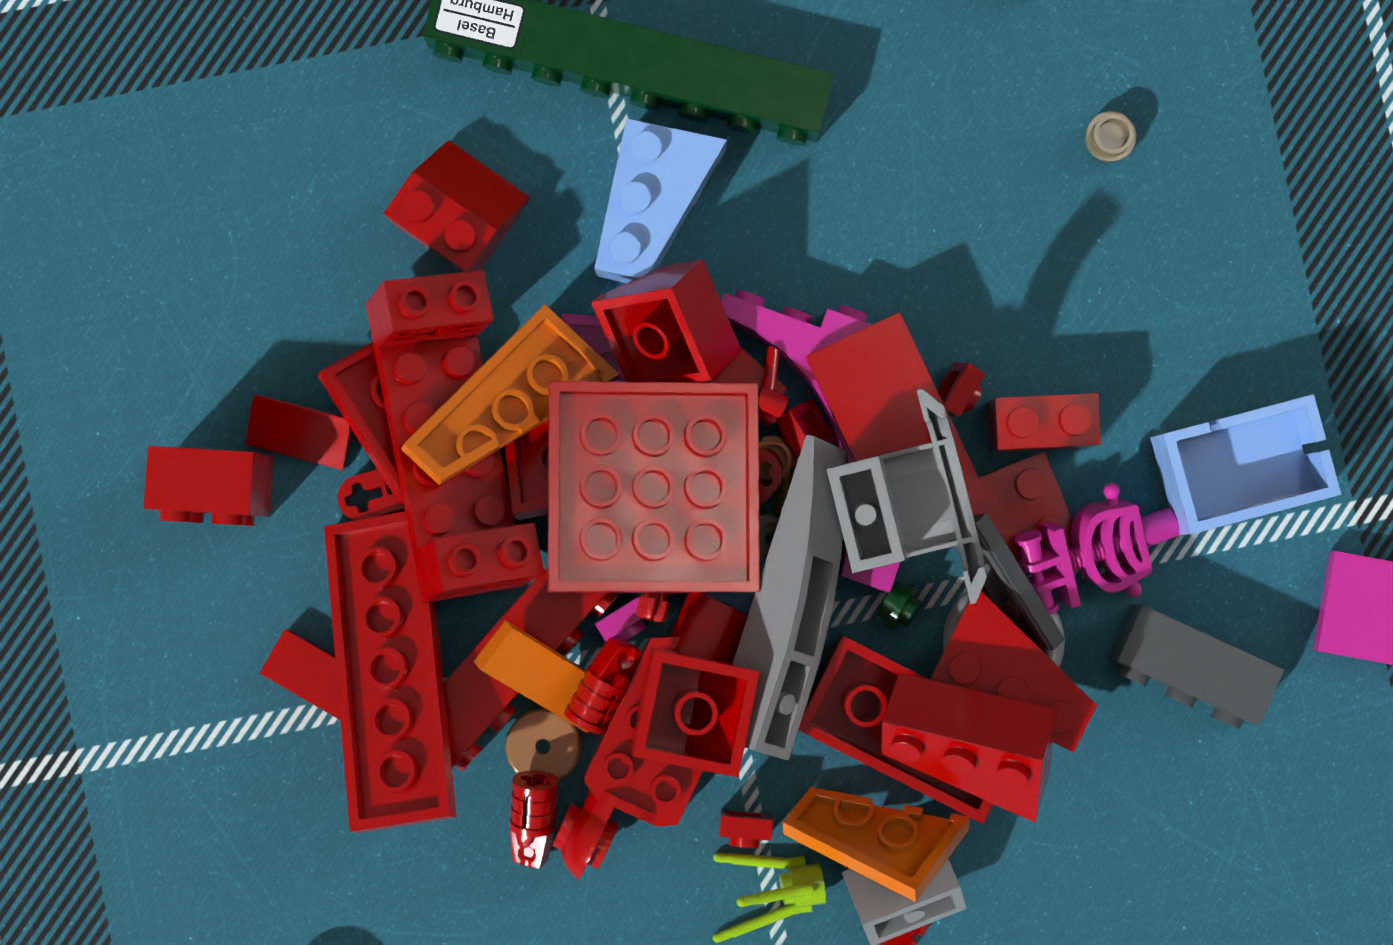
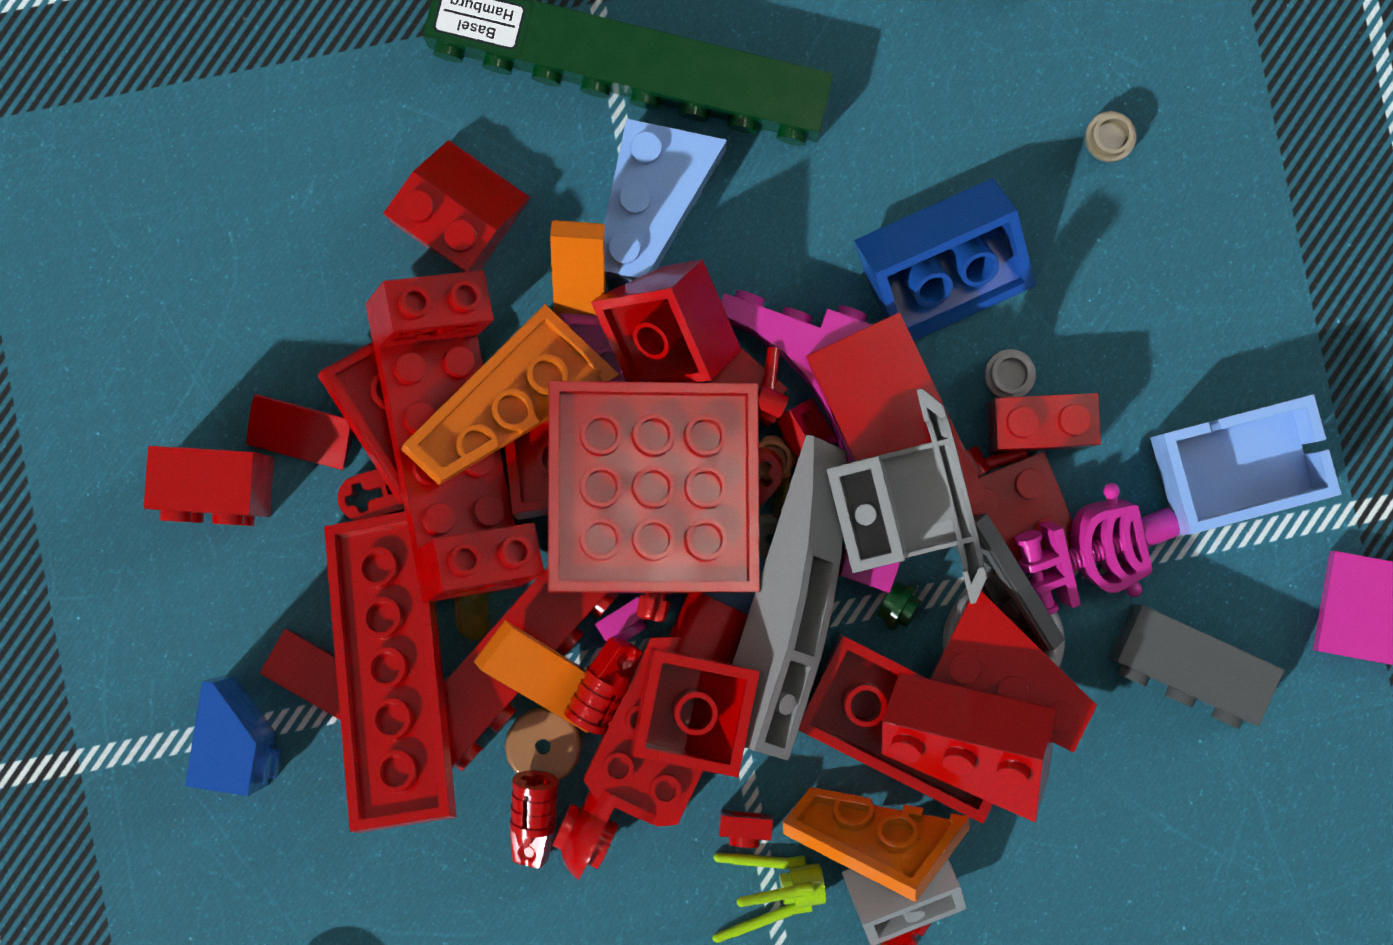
red plate [937,362,986,417] -> none
none -> blue slope [185,675,282,796]
none -> clear yellow arm [454,591,494,640]
none -> orange tile [550,220,606,319]
none -> blue slope [854,178,1036,341]
none -> red hand [966,445,1027,476]
none -> light grey plate [984,349,1036,398]

